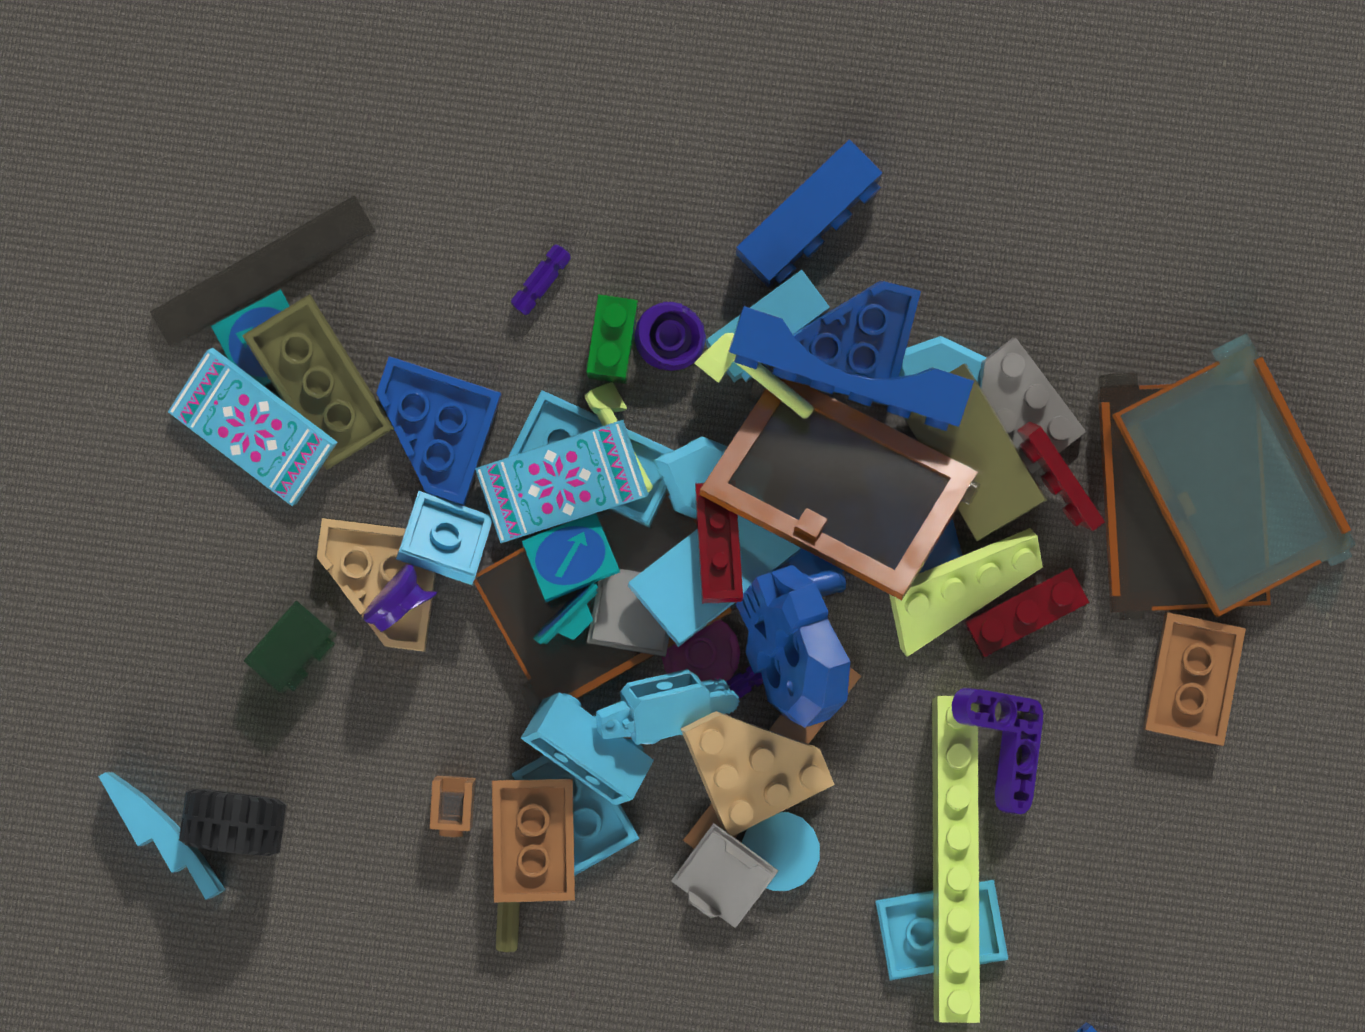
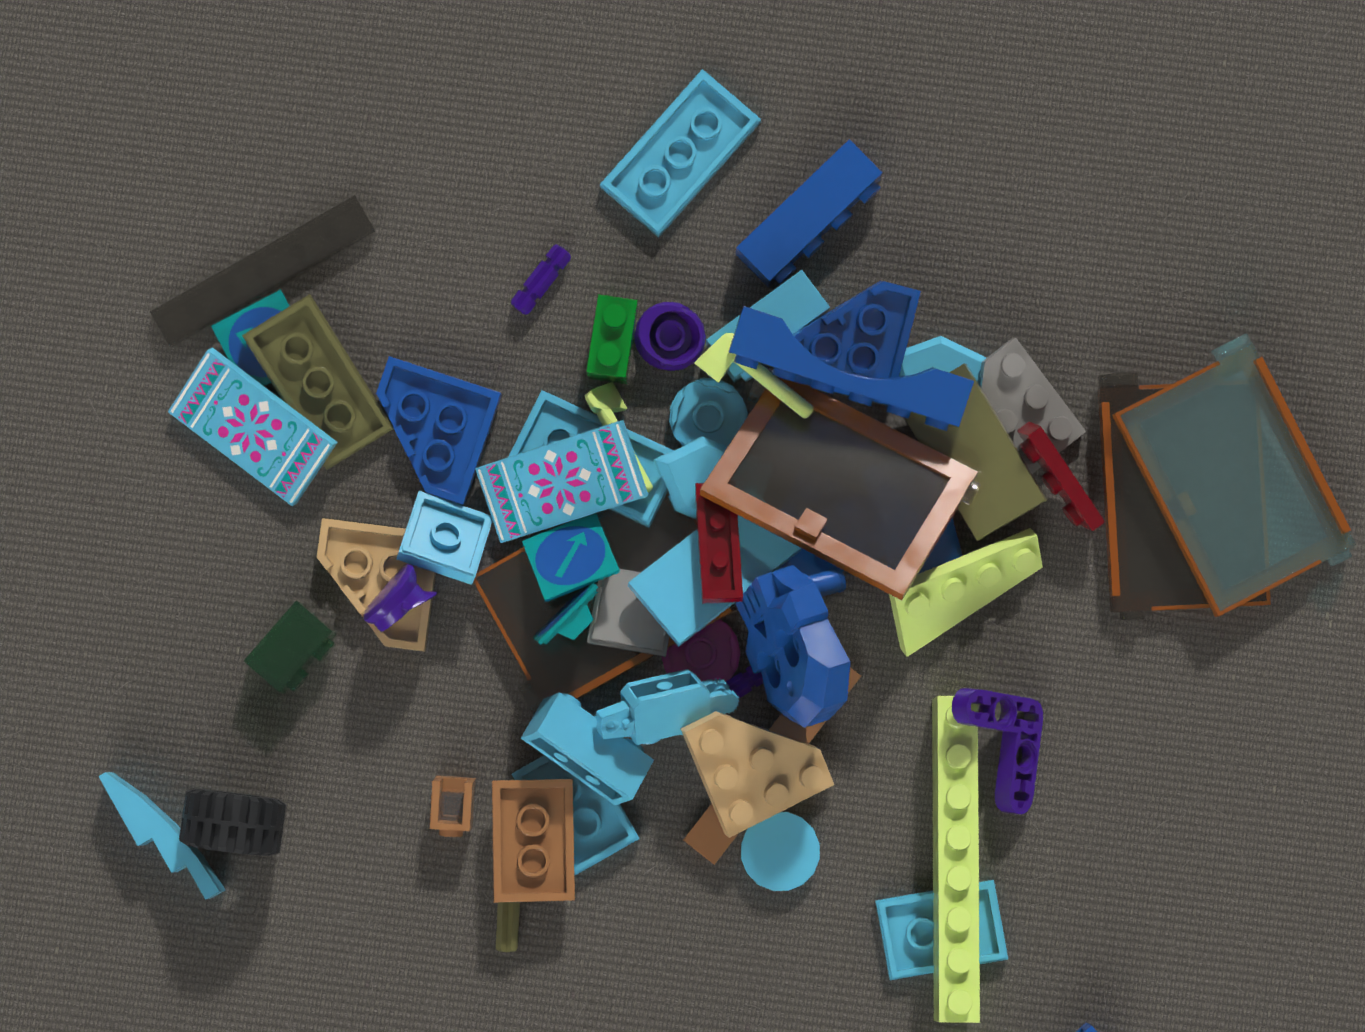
light grey piece [671,823,779,928] -> none
dark red plate [965,568,1090,658] -> none
medium nougat plate [1143,612,1246,746] -> none
none -> medium azure tile [600,69,761,238]
none -> medium azure tile [669,378,748,447]

